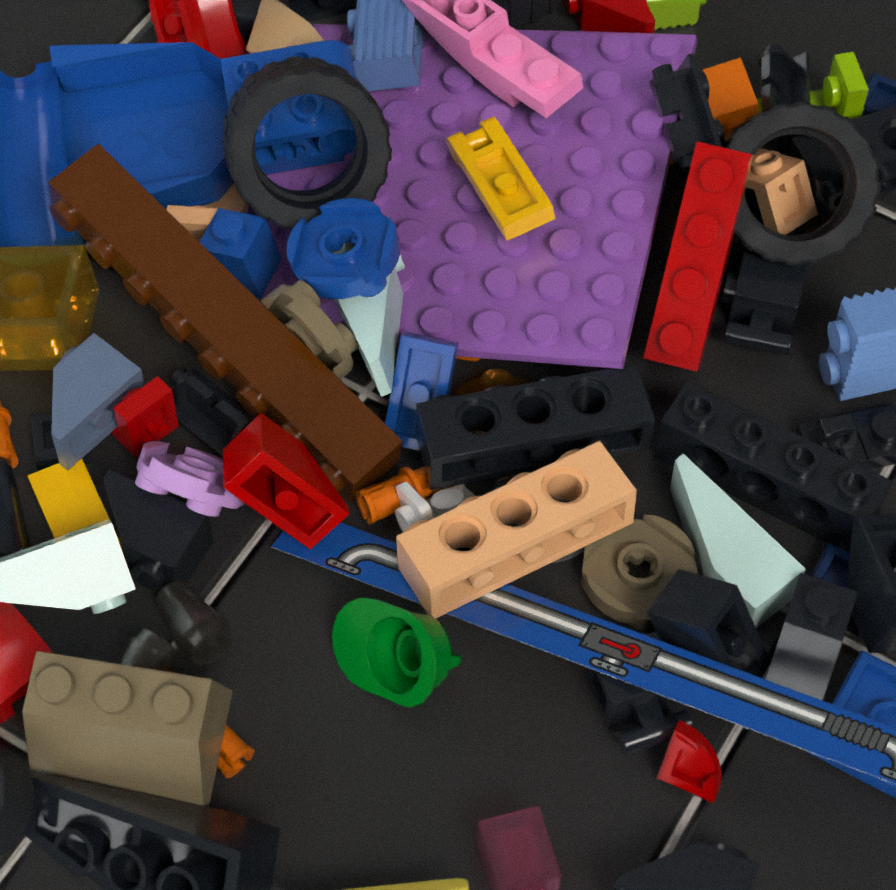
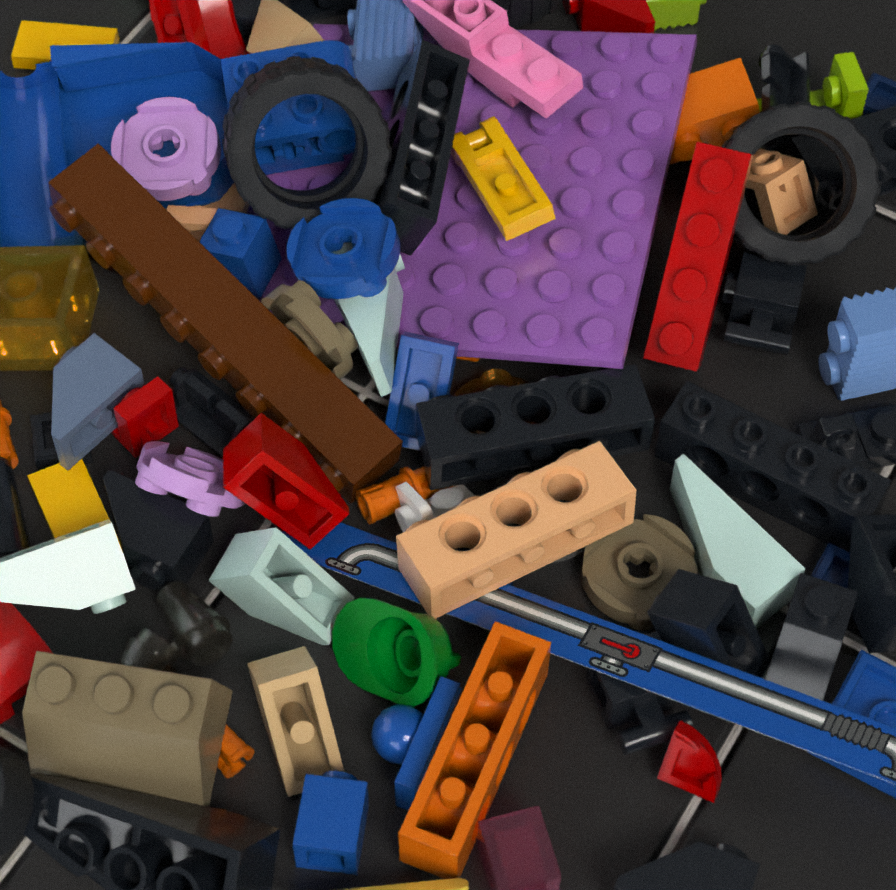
black hinge [649,53,725,171] -> none
none -> yellow tile [11,20,119,70]
none -> lavender plate [111,97,221,201]
none -> light aqua slope [209,527,355,645]
none -> tan slope [247,646,345,797]
none -> blue brick [293,771,369,875]
none -> blue tile [371,676,462,811]
none -> black brick [373,40,470,256]
none -> orange brick [398,621,551,879]

